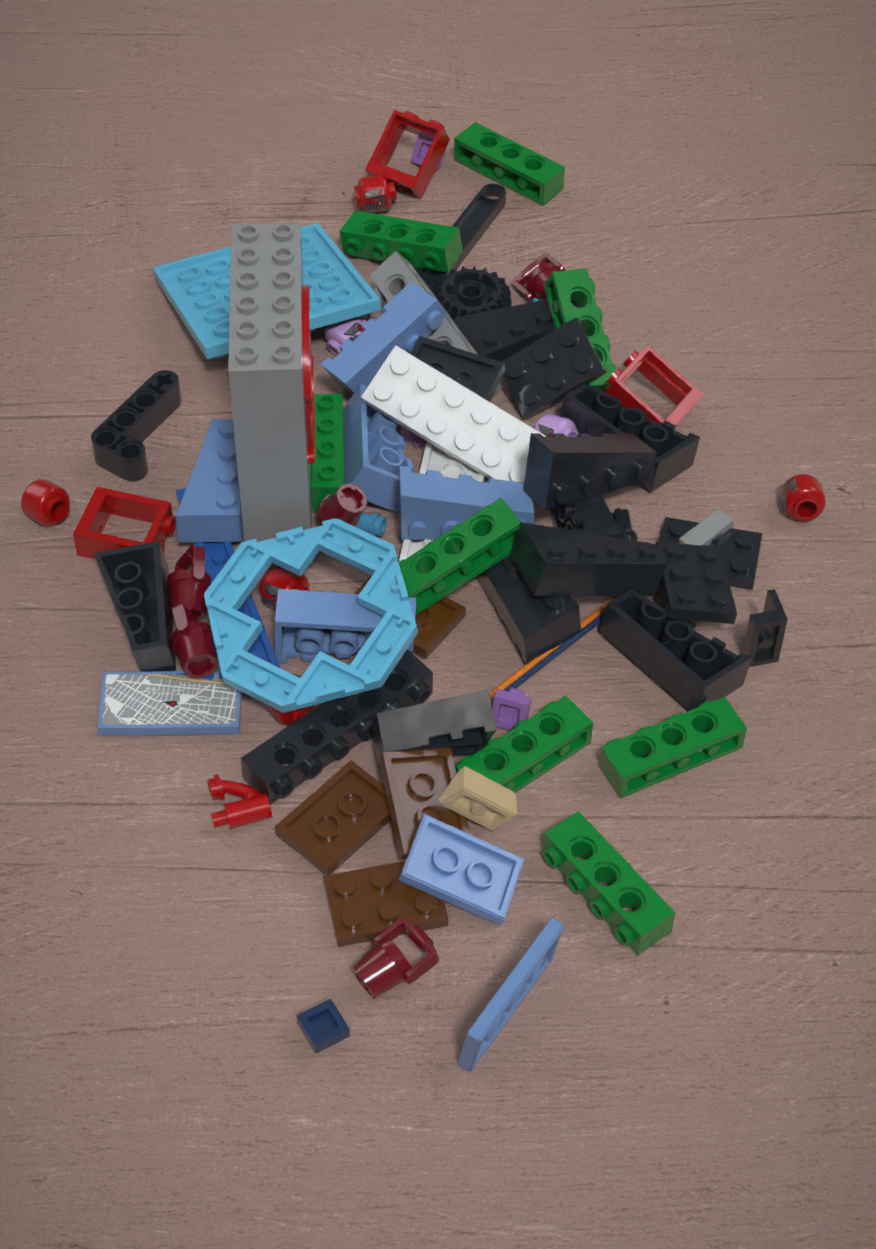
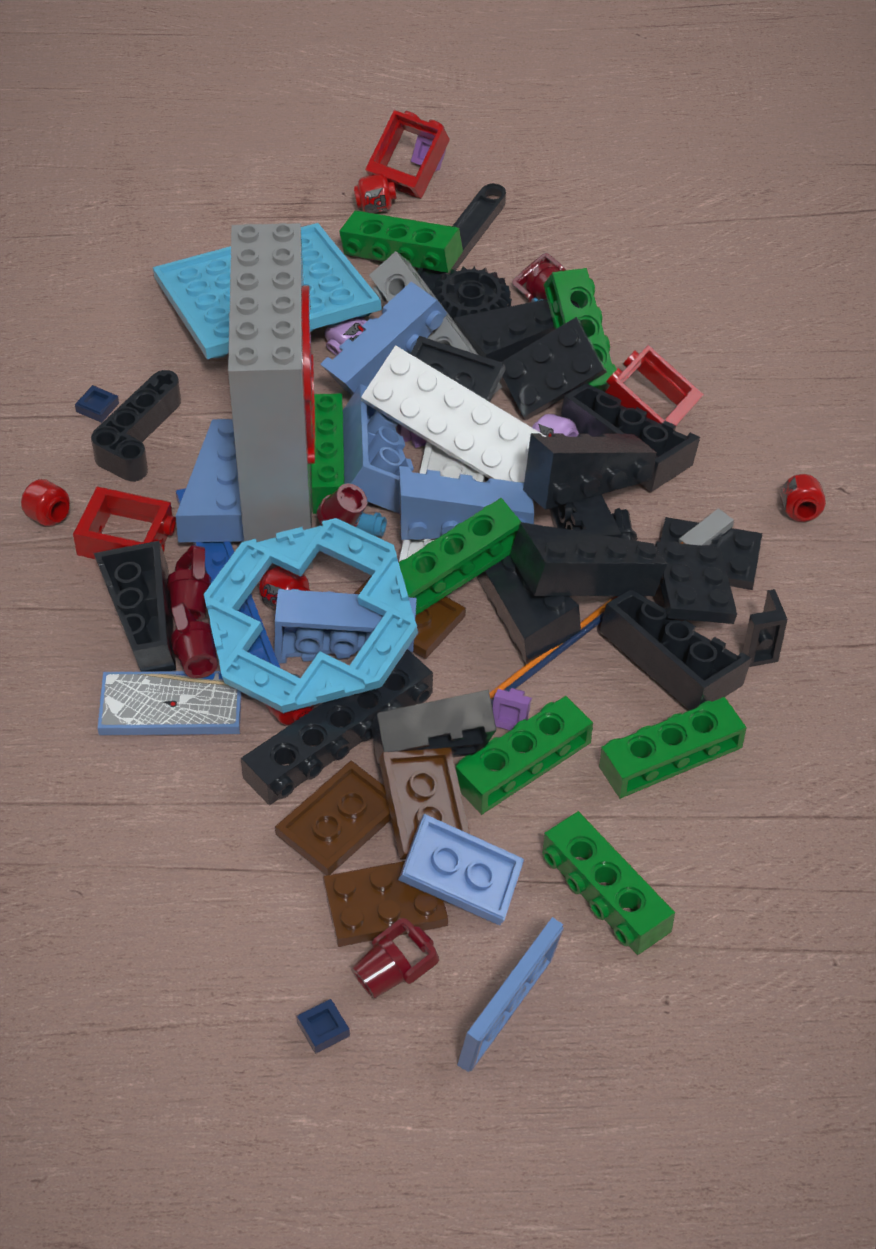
red plant [207,774,272,829] -> none
tan slope [439,767,517,831] -> none
green brick [454,122,565,206] -> none
none -> dark blue tile [75,385,119,423]

